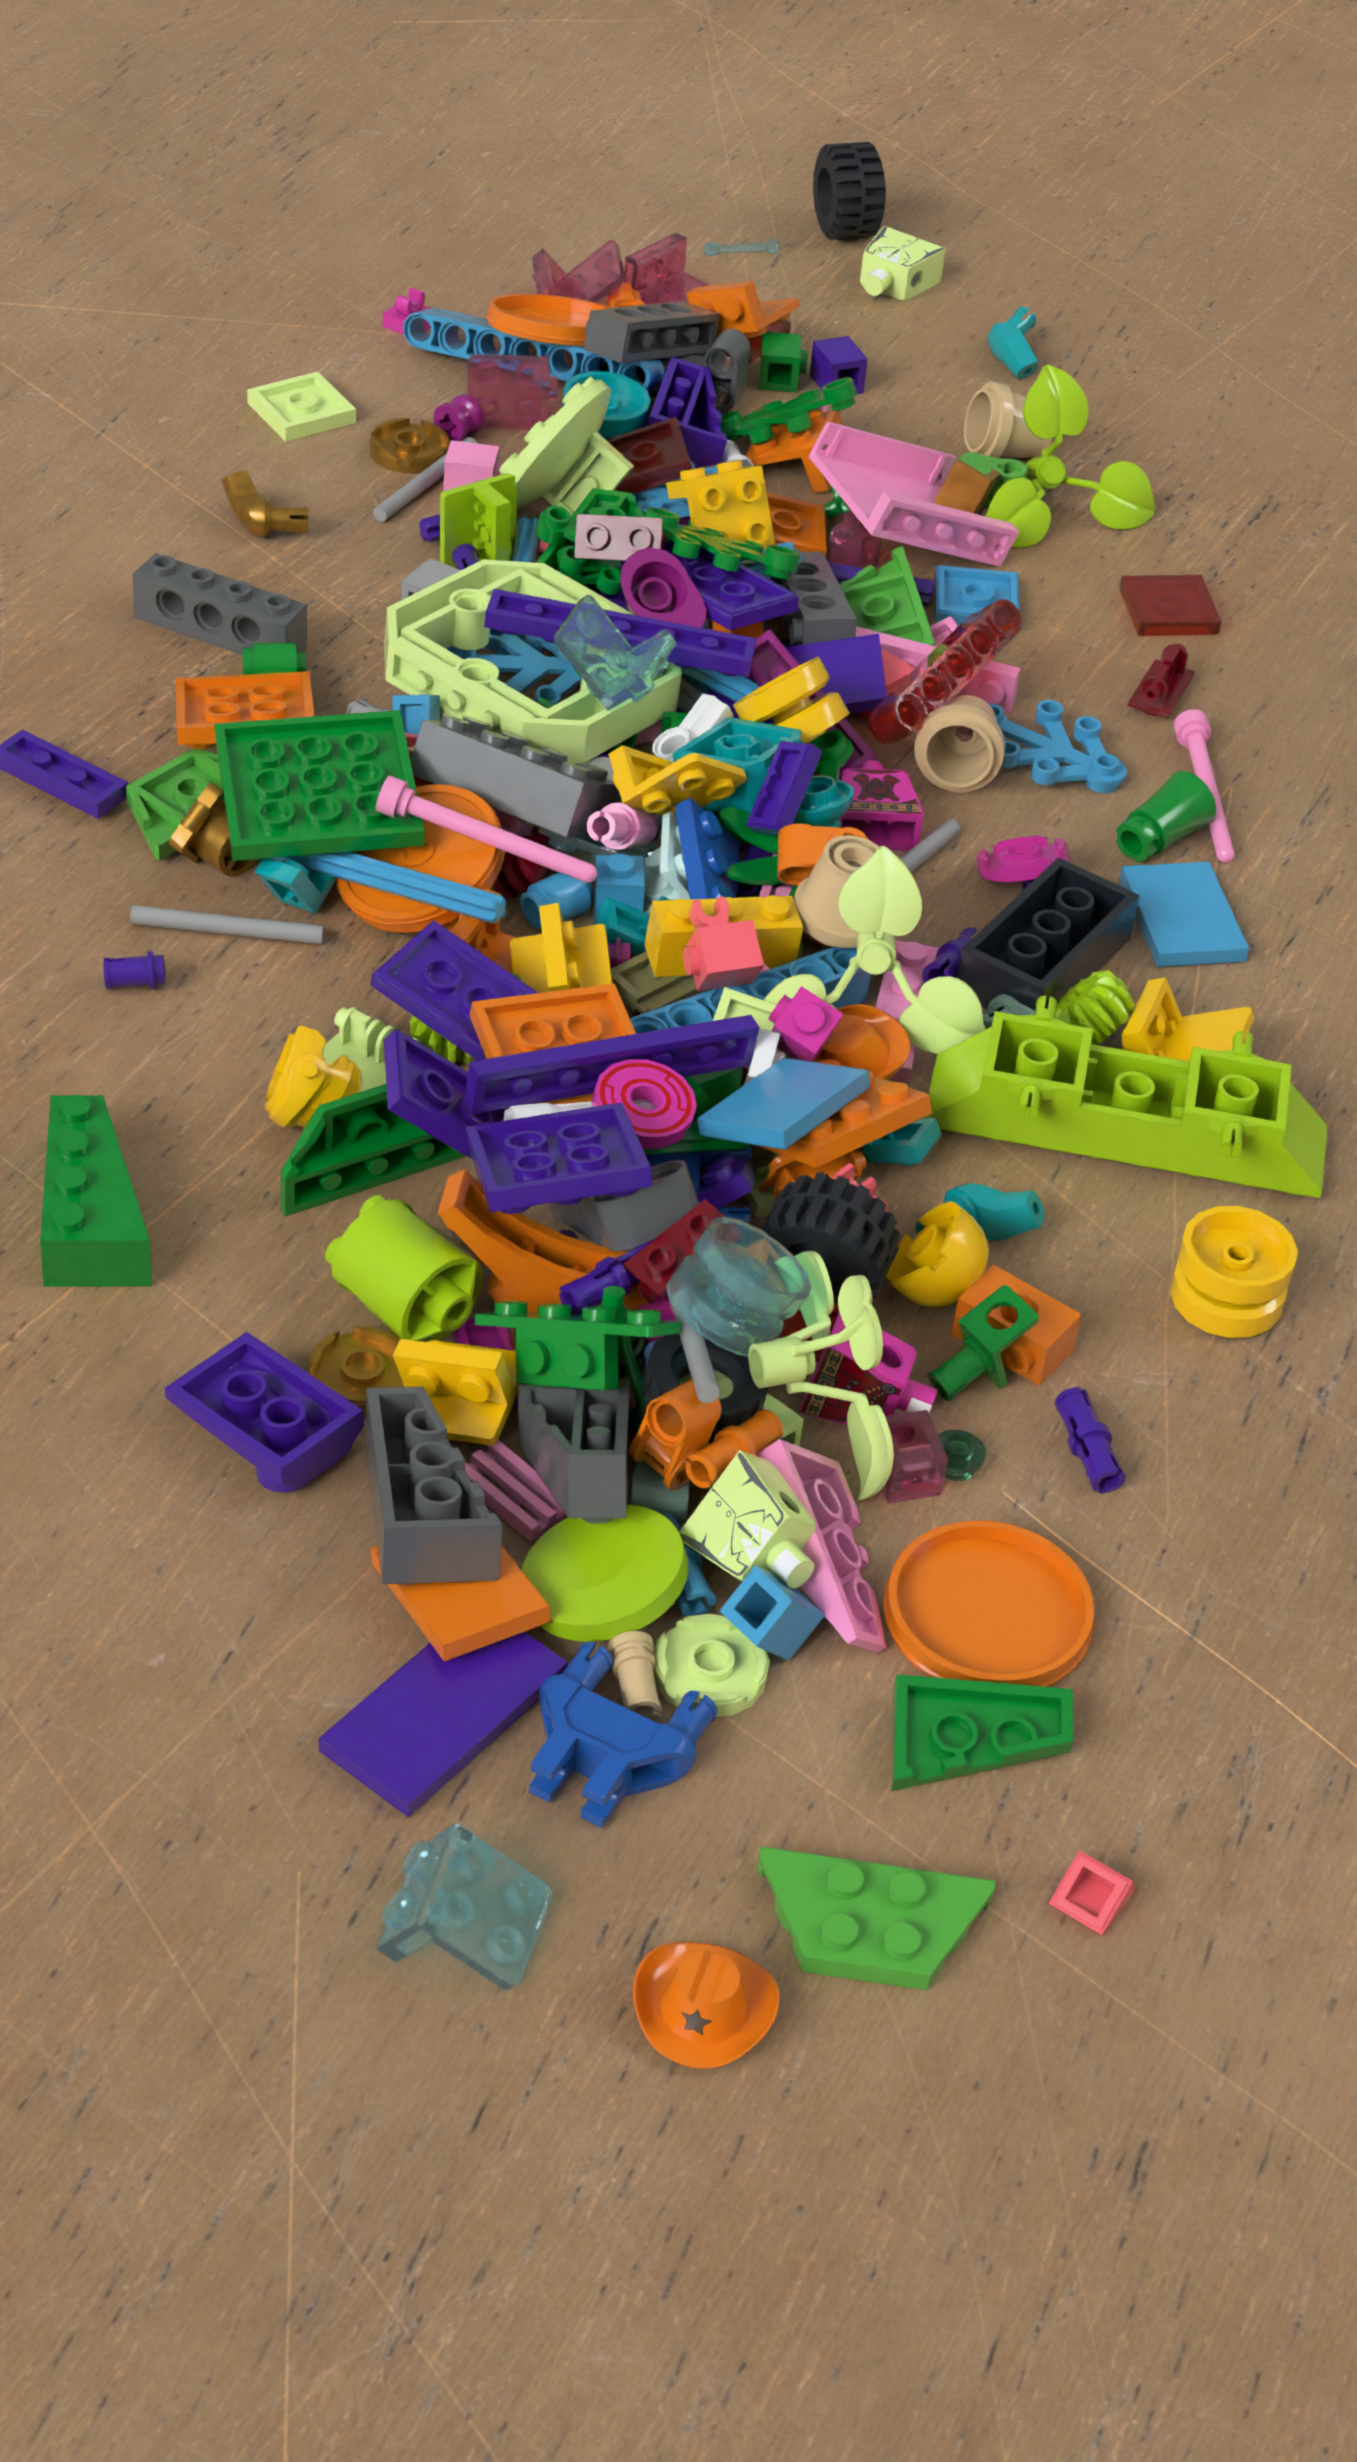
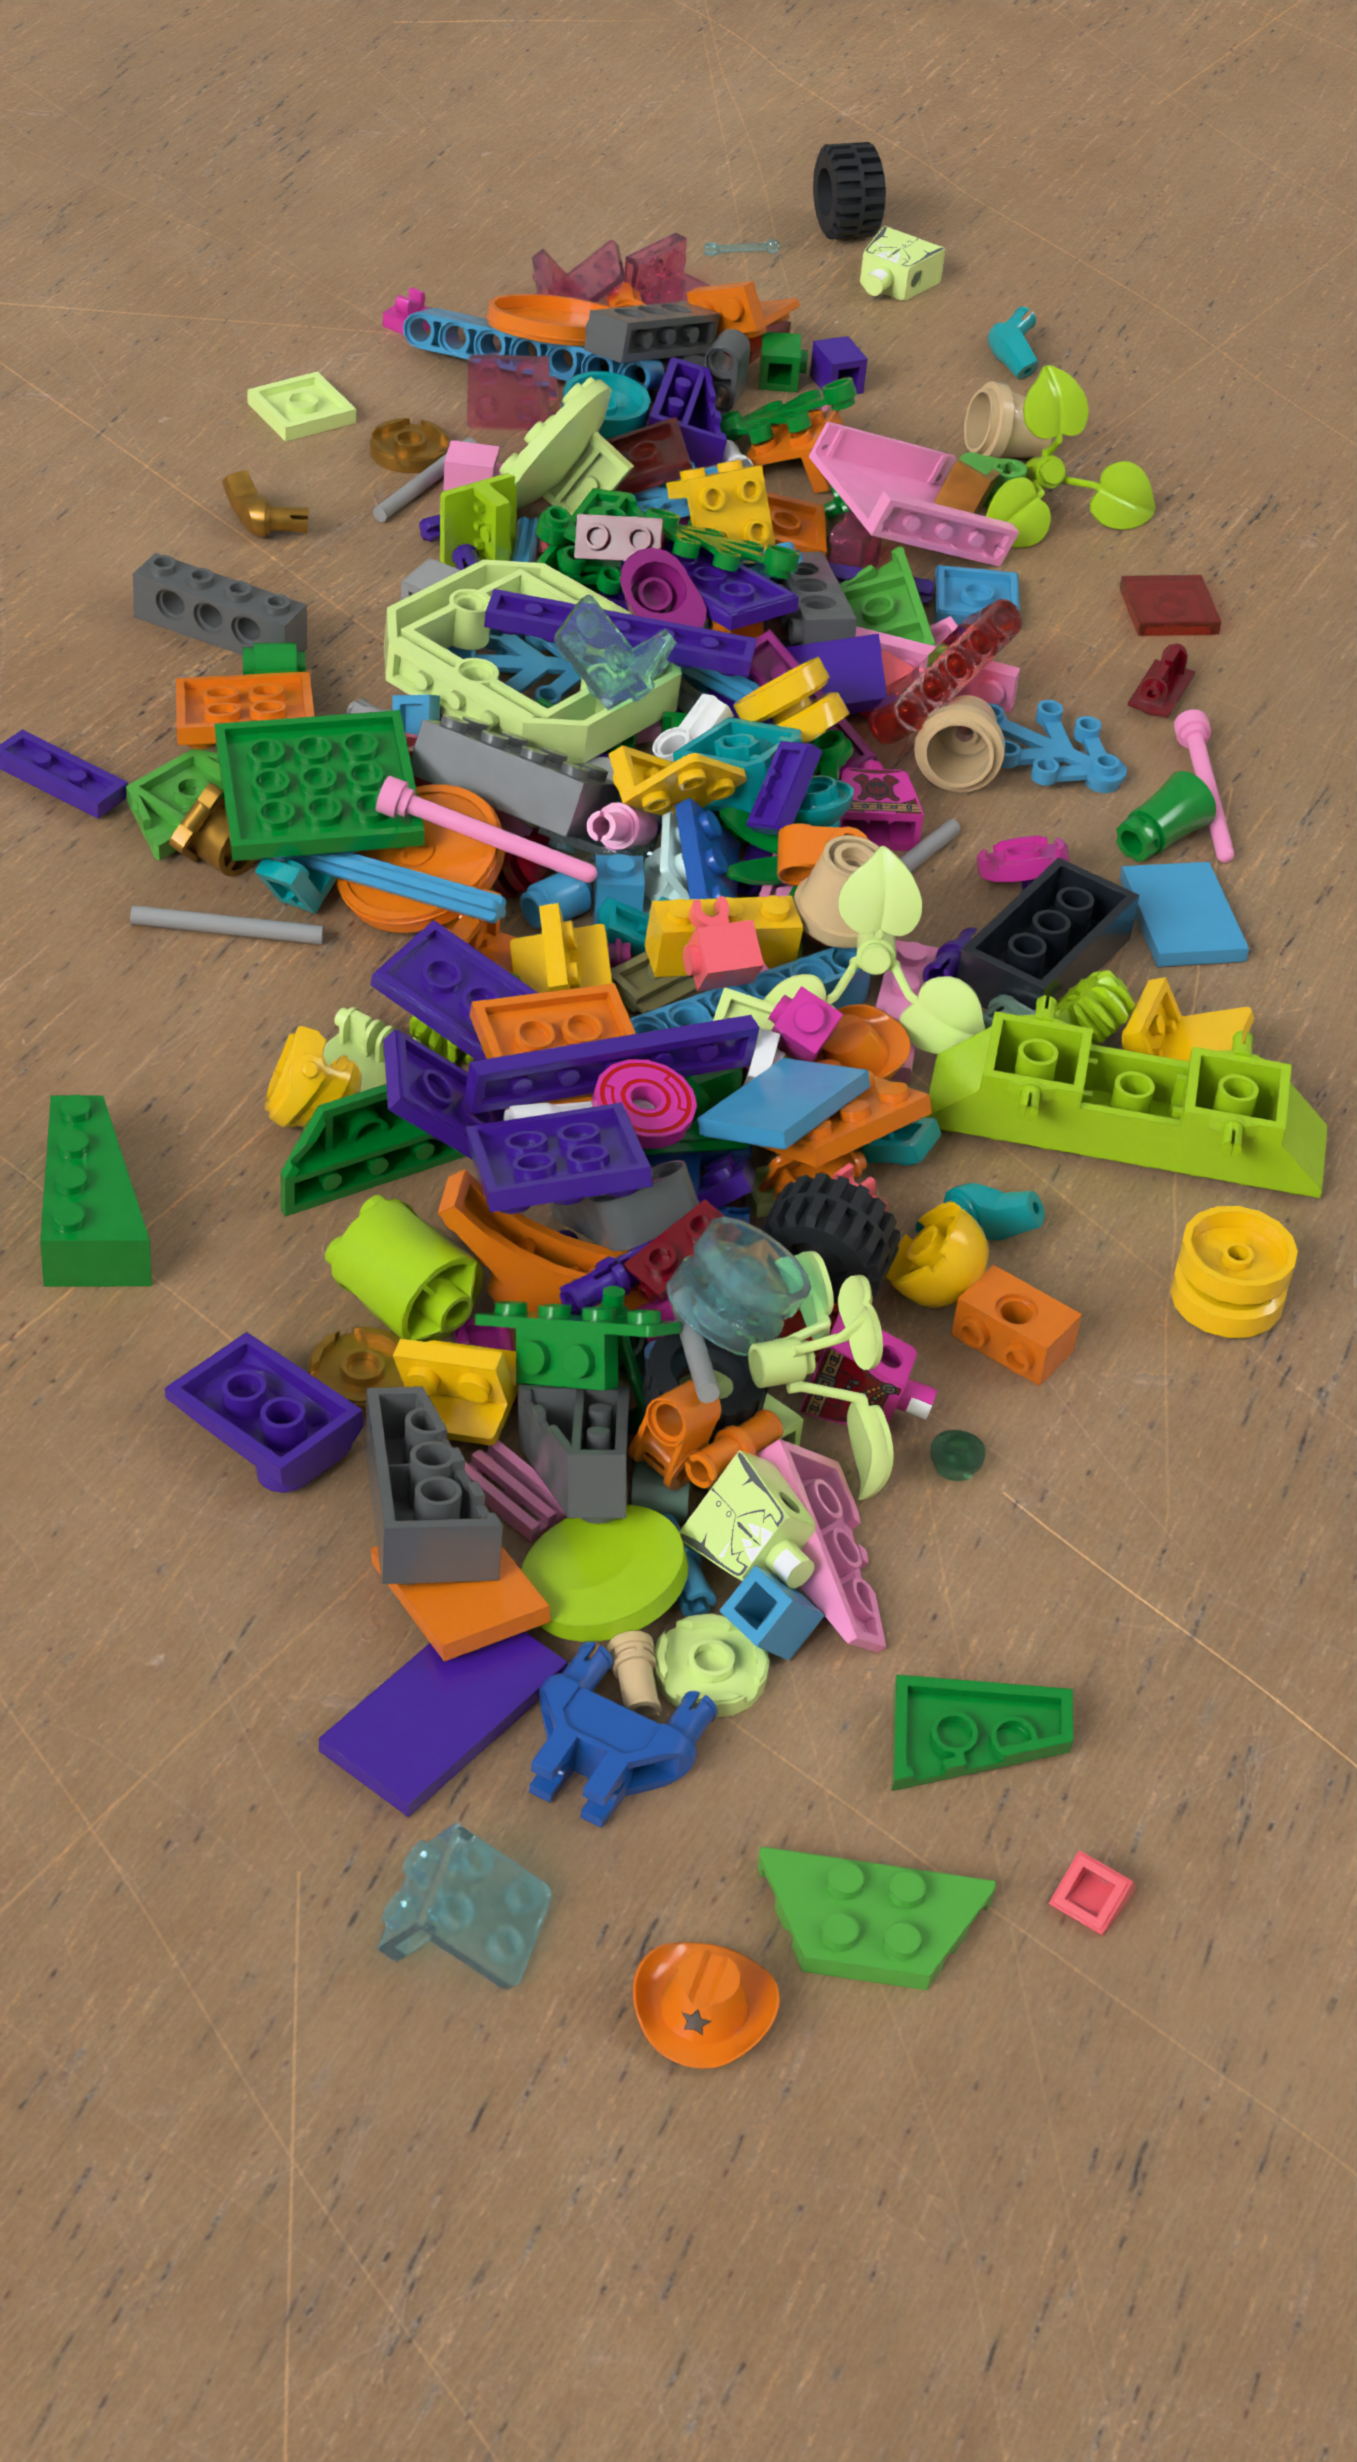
dark purple pin [103,951,166,990] -> none
magenta wheel [433,394,484,443] -> none
orange brick [883,1520,1094,1687] -> none
clear pink brick [885,1410,948,1504] -> none
green bracket [927,1285,1039,1401] -> none
dark purple pin [1054,1387,1126,1494] -> none

